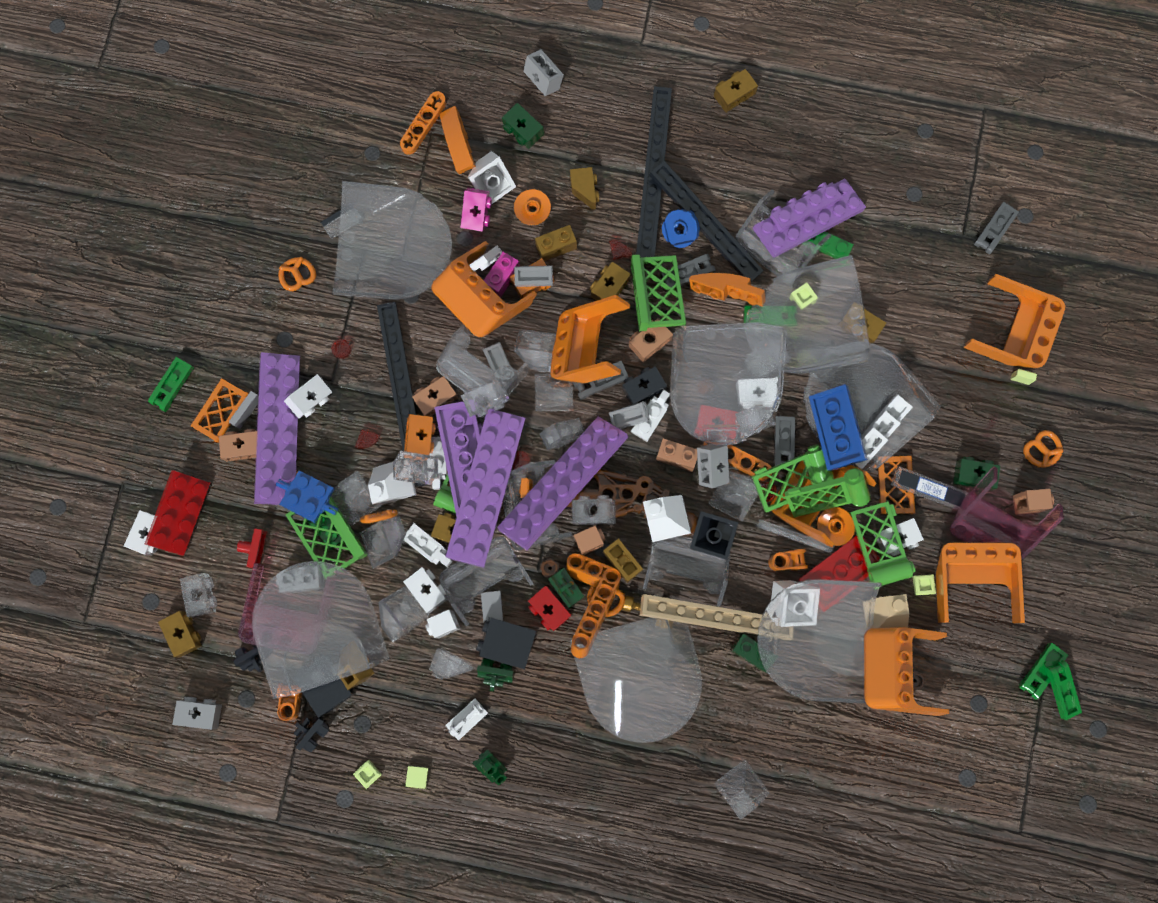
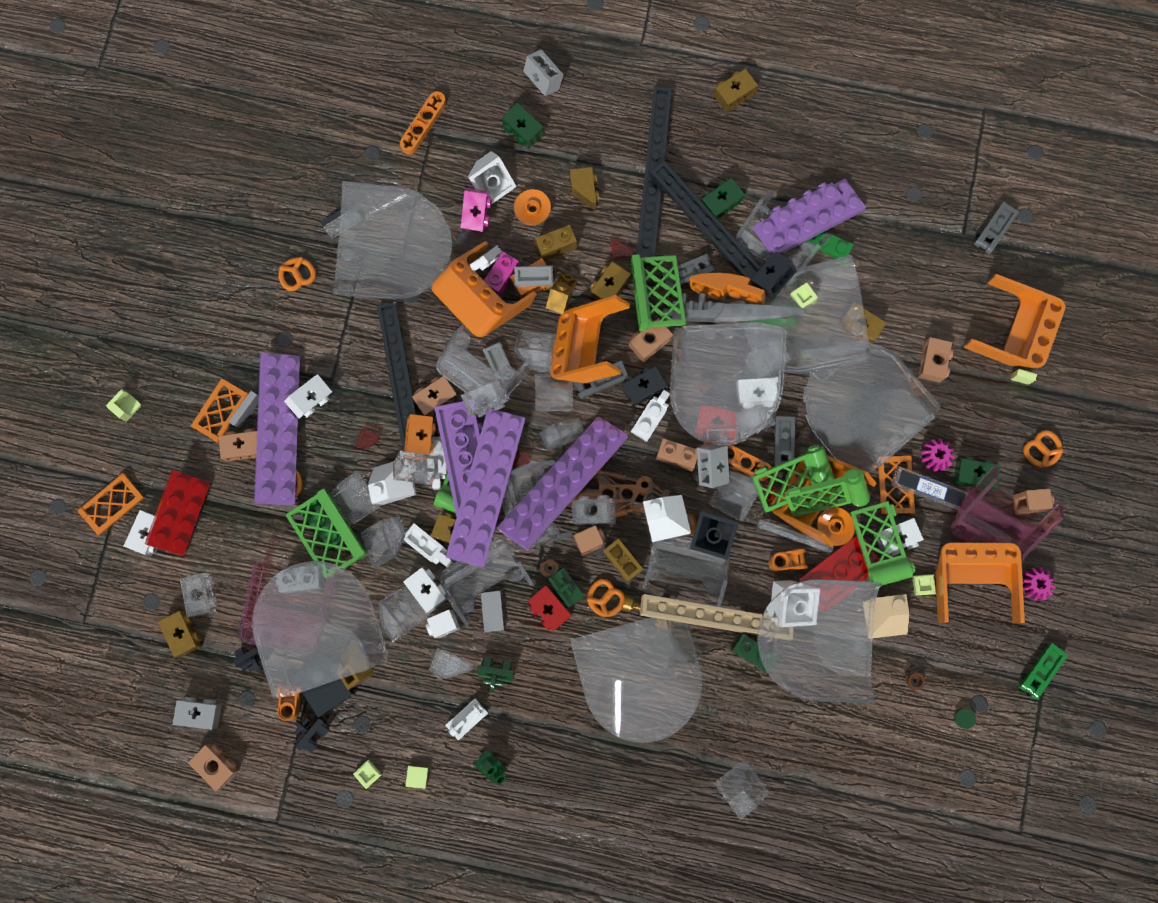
green plate [148,357,194,412] -> none
red tile [237,528,267,569] -> none
blue plate [276,471,339,523] -> none
clear red tile [331,339,351,359] -> none
orange piece [360,509,398,523] -> none
orange slope [439,106,476,174] -> none
black panel [476,617,536,669] -> none
orange tile [519,478,533,498] -> none
orange beam [566,553,621,658] -> none
light grey tile [609,402,650,430] -> none
blue plate [662,209,700,248] -> none
blue plate [809,384,868,471] -> none
white slope [856,394,913,469] -> none
orange windscreen [864,627,949,716] -> none
green plate [1045,660,1082,720] -> none
none -> orange window [77,473,145,536]
none -> yellowish green panel [106,389,141,422]
none -> nougat brick [188,744,239,791]
none -> pearl gold slope [546,273,578,314]
none -> flat silver piece [663,293,807,322]
none -> dark green brick [701,178,745,219]
none -> black brick [751,252,797,300]
none -> nougat brick [918,337,954,383]
none -> dark pink gear [920,439,955,472]
none -> dark green tile [954,708,976,729]
none -> dark pink gear [1022,567,1056,601]

